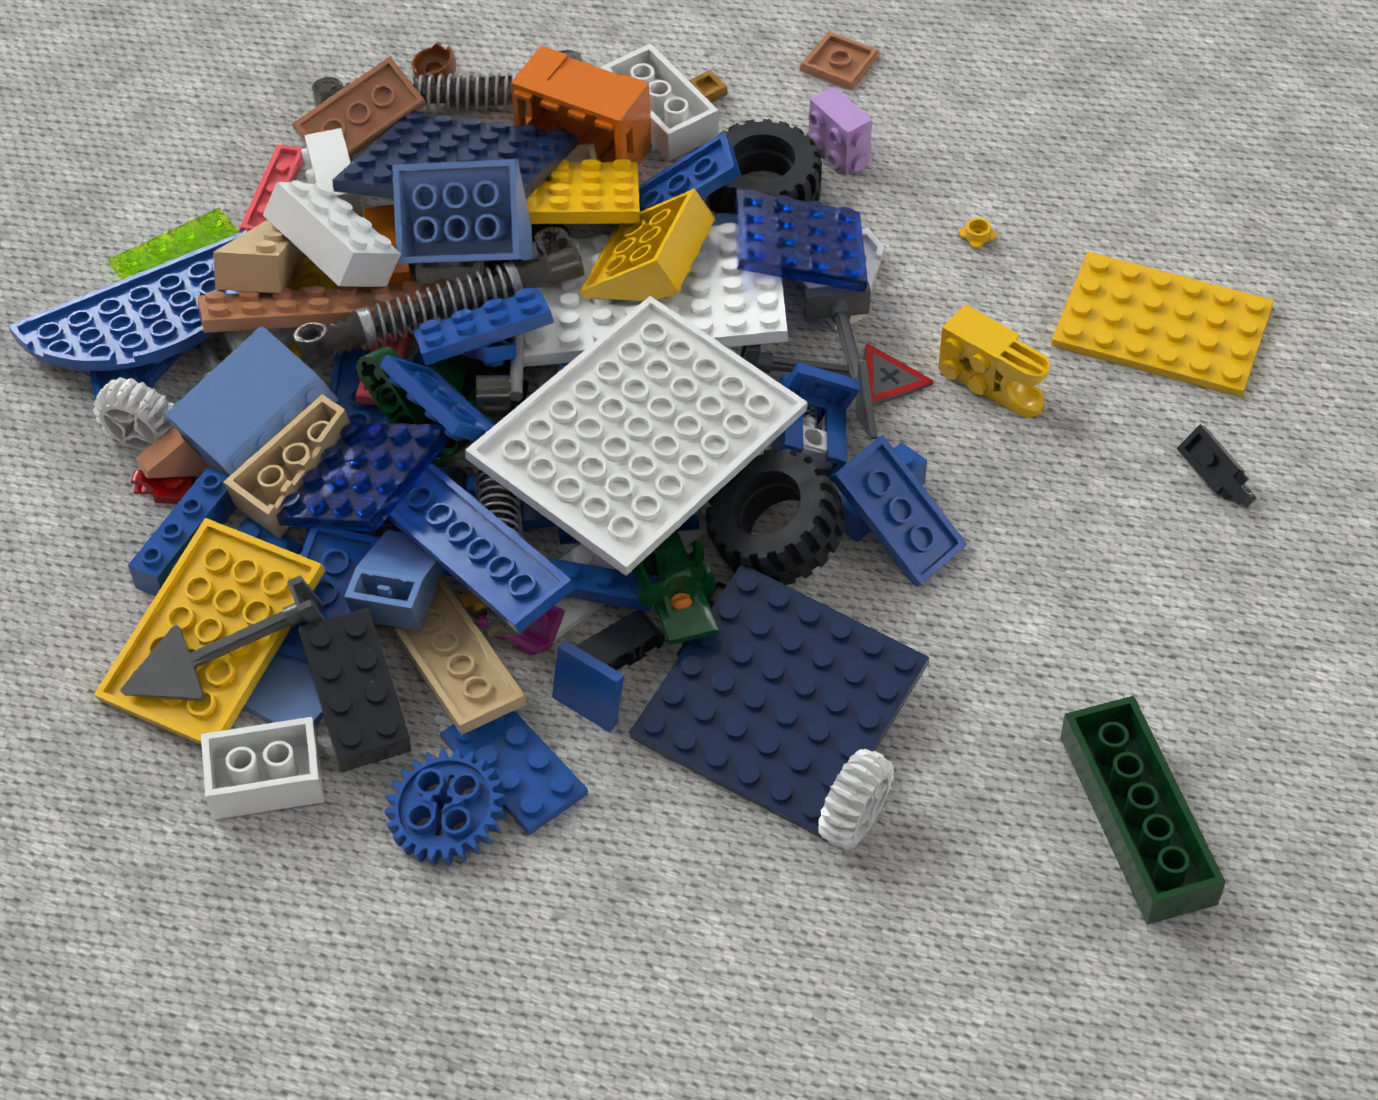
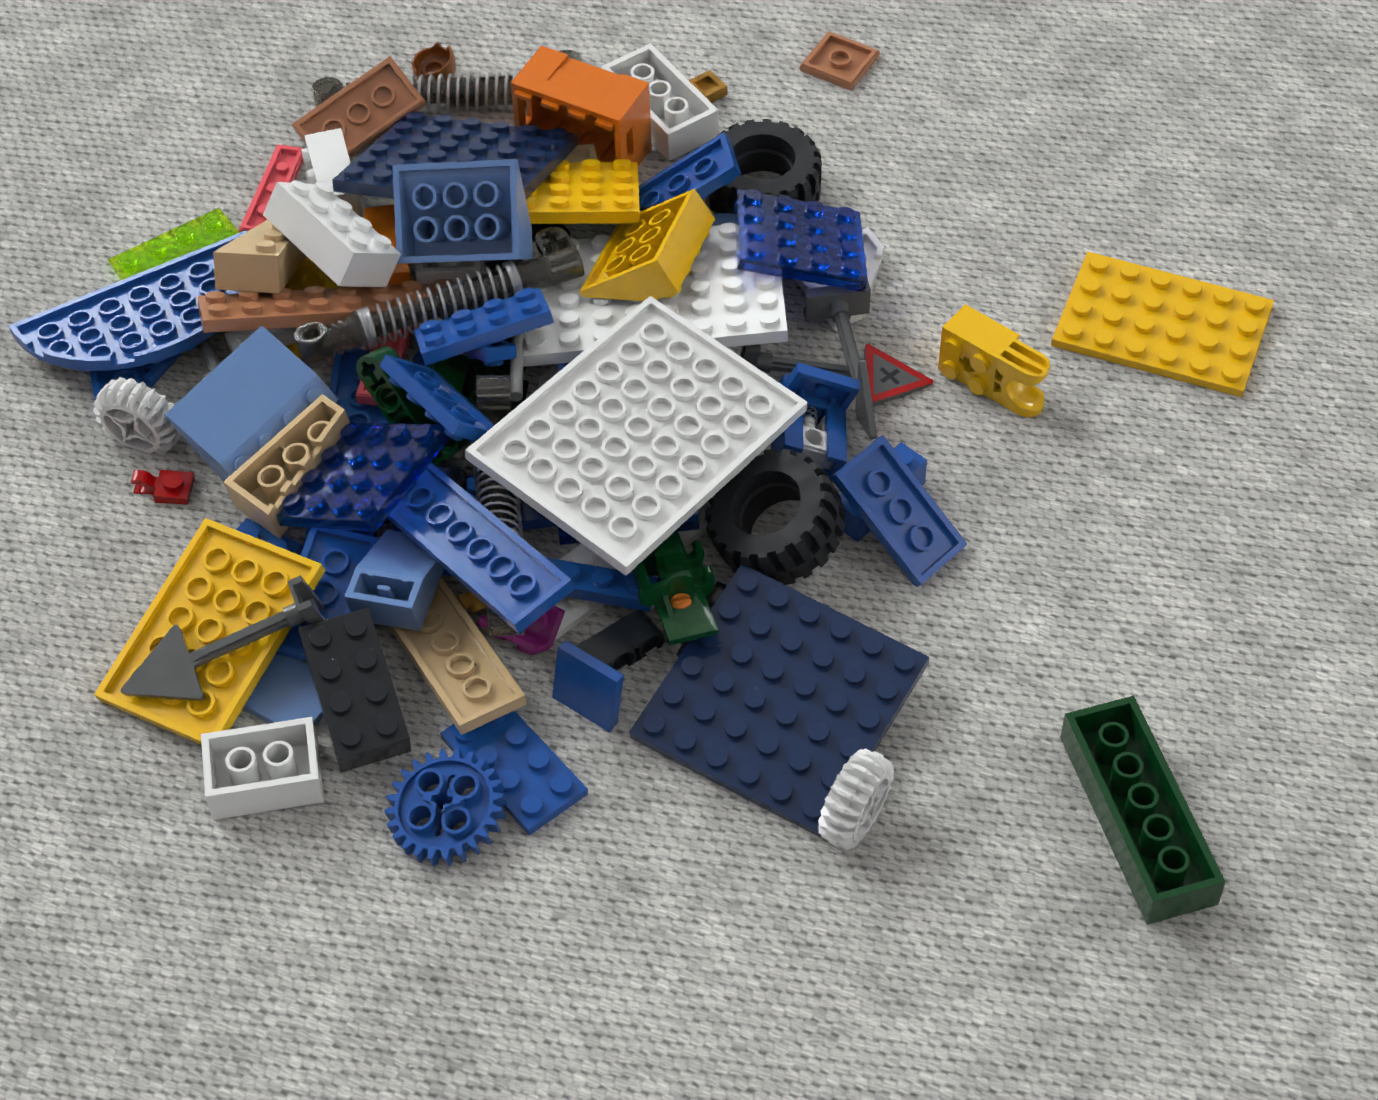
blue brick [128,467,237,596] -> none
nougat slope [137,426,212,478] -> none
lavender brick [808,86,872,176] -> none
yellow plate [959,218,997,249] -> none
black hinge [1177,424,1257,507] -> none

